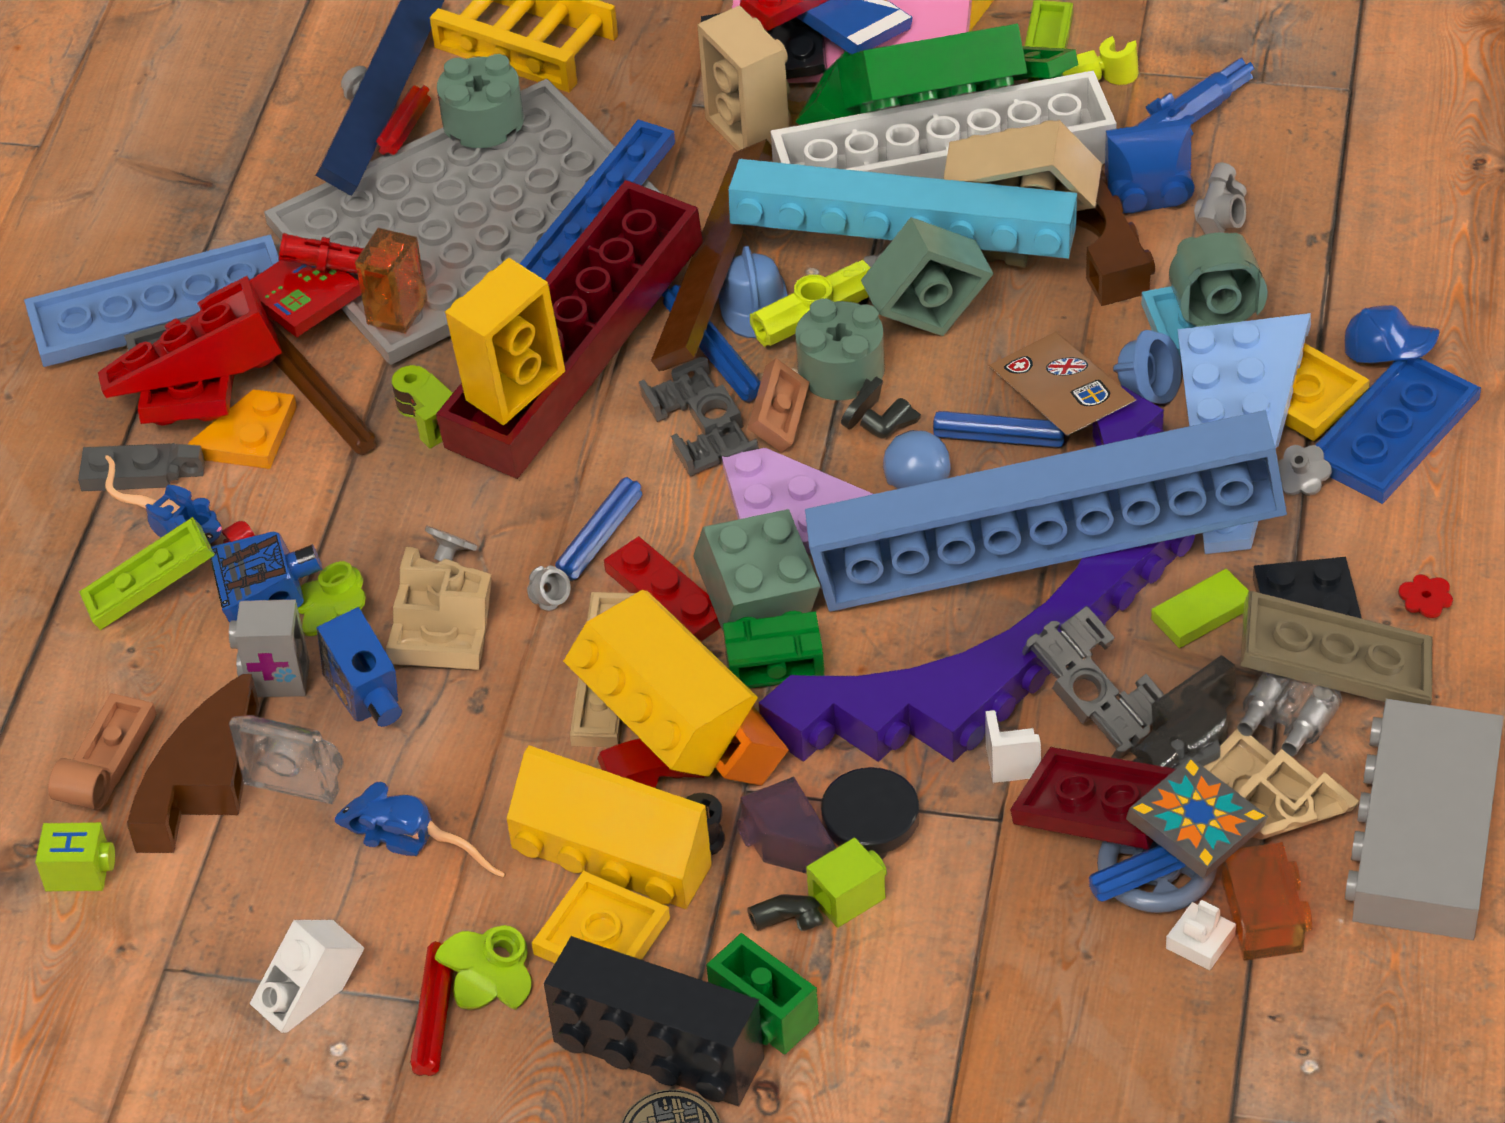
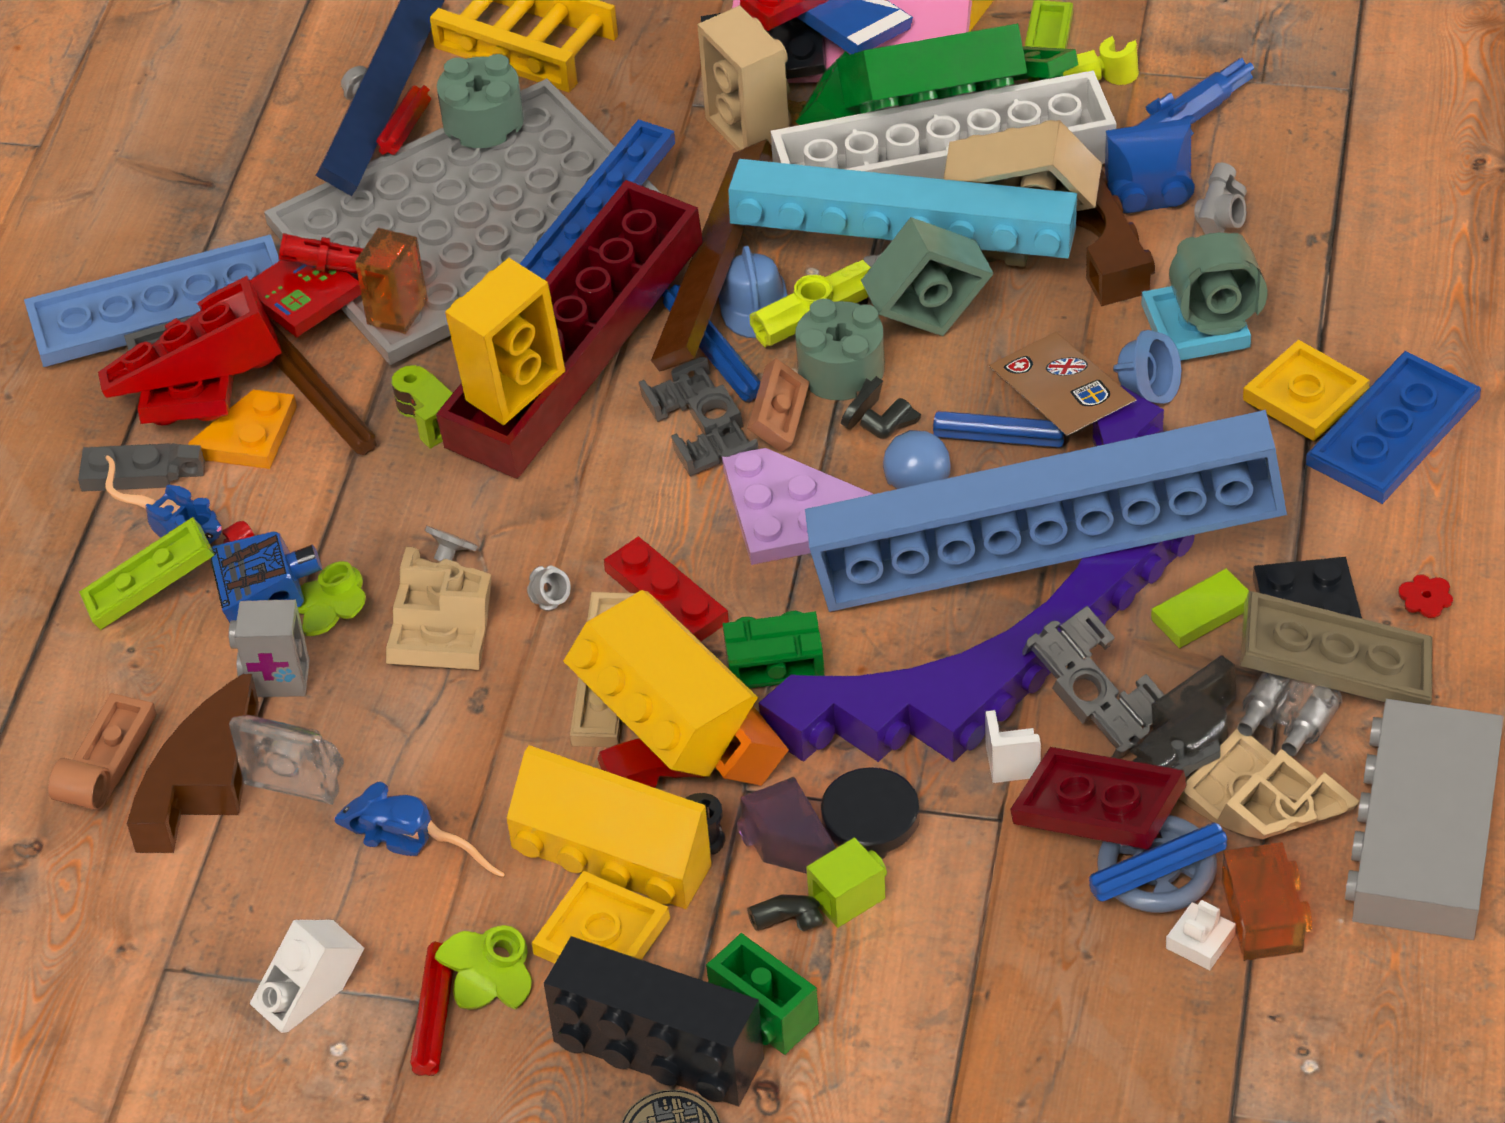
lime brick [35,822,115,891] -> none
blue torso [317,607,402,727] -> none
axle [555,477,642,581] -> none
sand green brick [693,509,820,631] -> none
tile [1126,757,1268,879] -> none
light blue wing [1177,313,1311,554] -> none
light grey plant [1278,445,1332,496] -> none
blue piece [1344,305,1440,363] -> none

